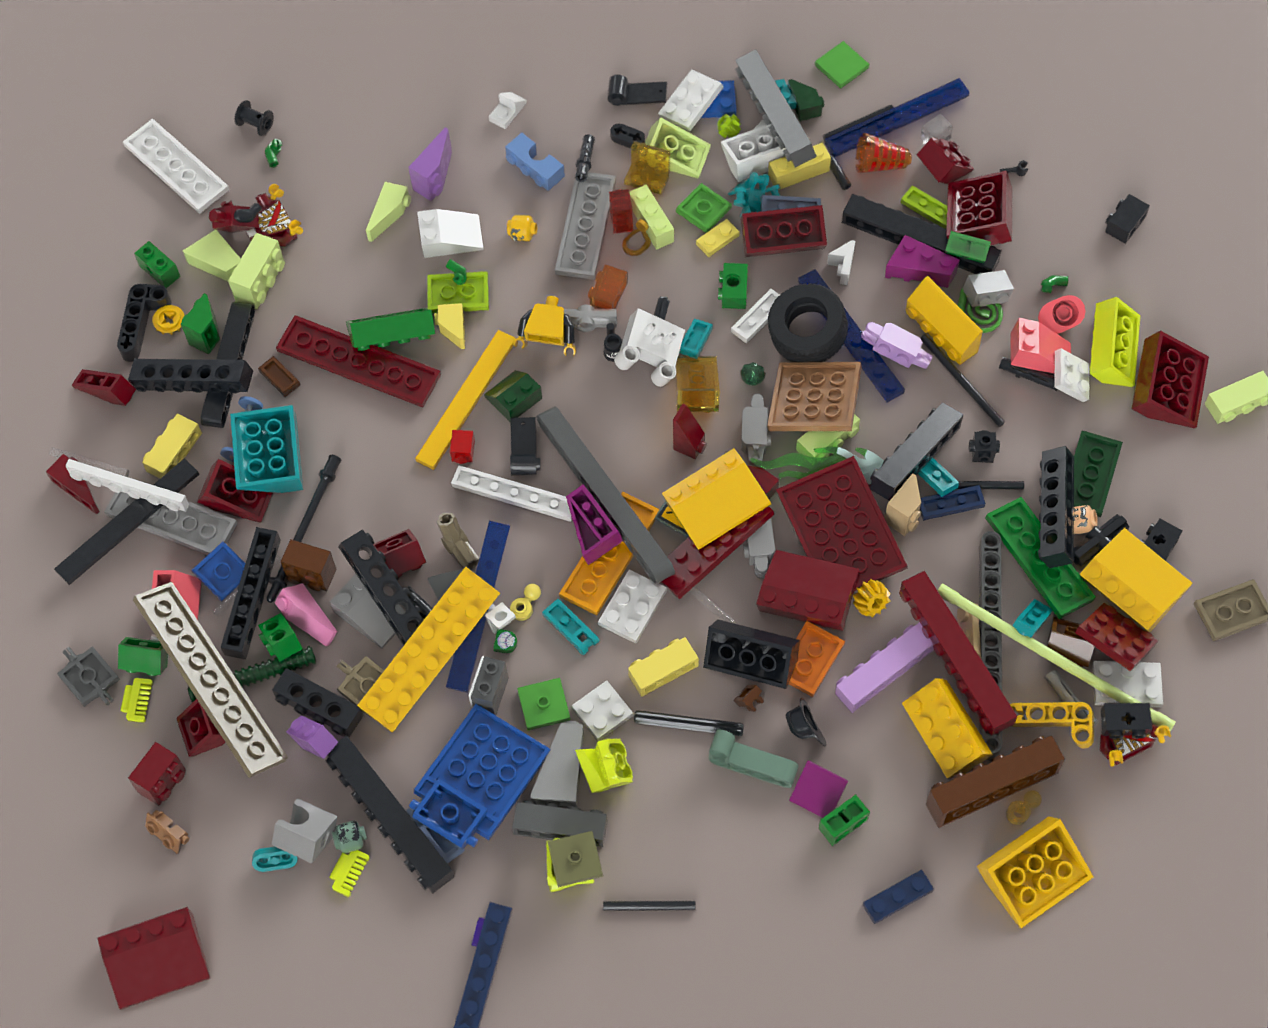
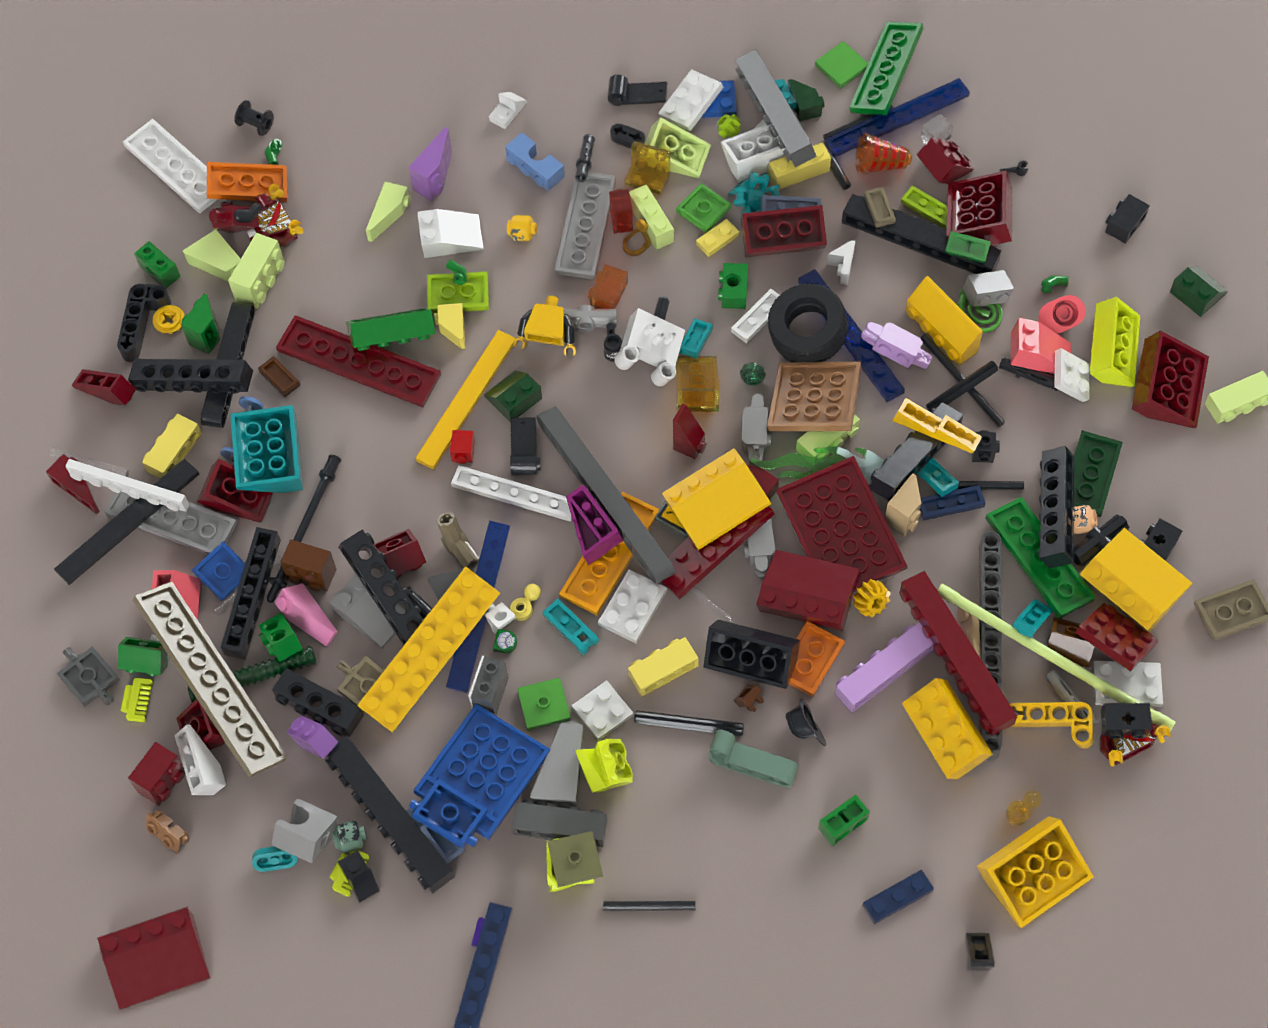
magenta piece [789,760,849,818] -> none
magenta wedge [885,235,959,288] -> none
reddish brown brick [926,735,1065,828] -> none
none -> white slope [174,725,226,795]
none -> orange plate [207,162,287,202]
none -> black slope [337,850,380,903]
none -> green plate [849,21,924,115]
none -> dark tan tile [864,187,896,227]
none -> yellow slope [892,398,982,454]
none -> black axle [926,361,998,412]
none -> black slope [965,933,995,971]
none -> dark green slope [1170,266,1228,317]

